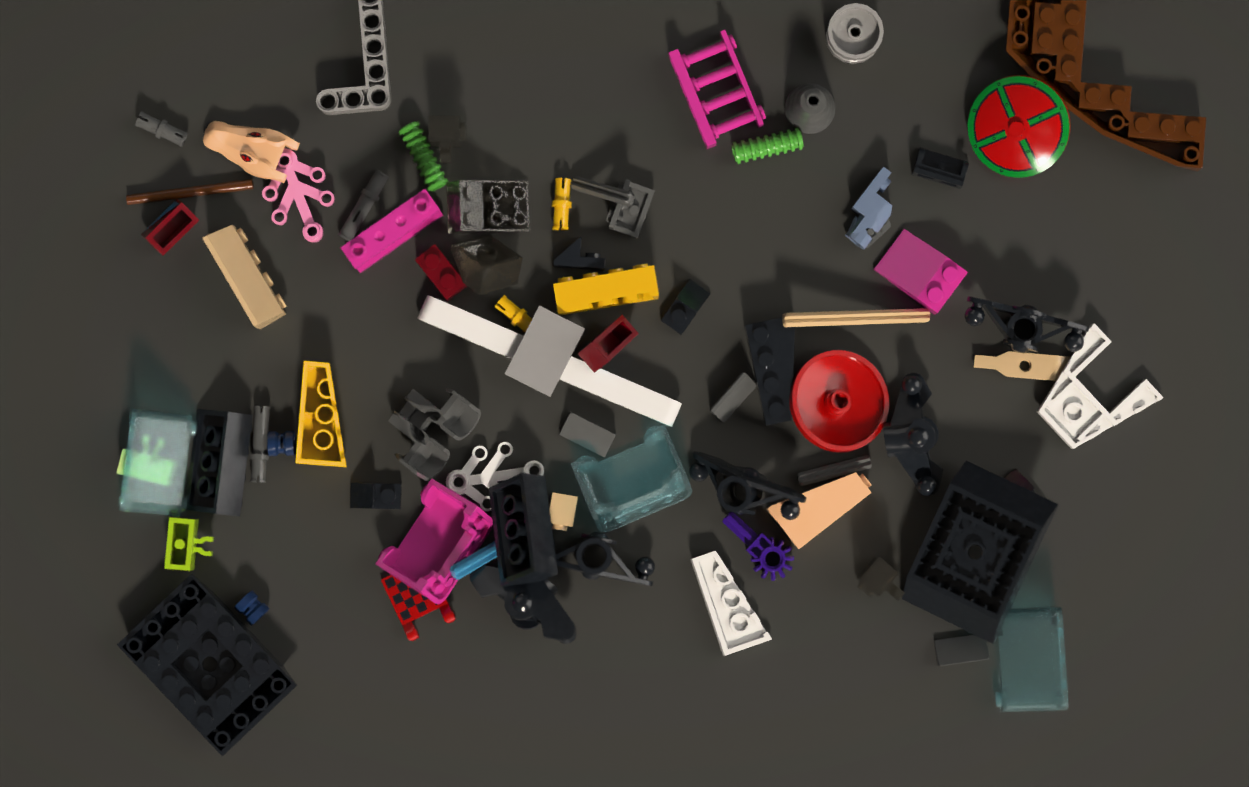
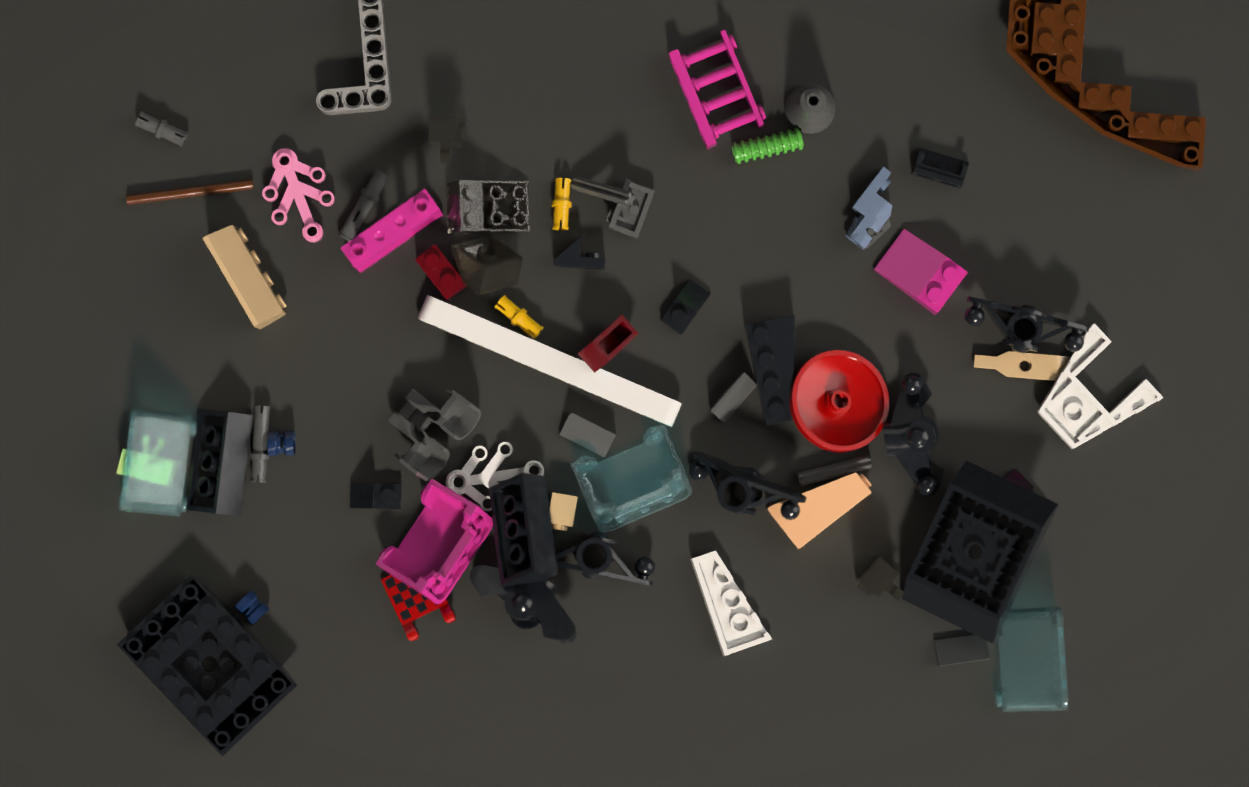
dark red brick [141,199,199,256] -> none
lime brick [164,517,214,571] -> none
light nougat animal [203,121,300,183] -> none
yellow wedge [295,361,347,467] -> none
bright green piece [399,121,448,192] -> none
dark azure axle [450,541,497,580] -> none
light grey tile [505,305,585,397] -> none
yellow wedge [553,264,659,316] -> none
dark purple gear [722,511,794,581] -> none
tan axle [782,308,930,327] -> none
light grey wheel [826,3,884,64] -> none
dish [968,75,1071,178] -> none

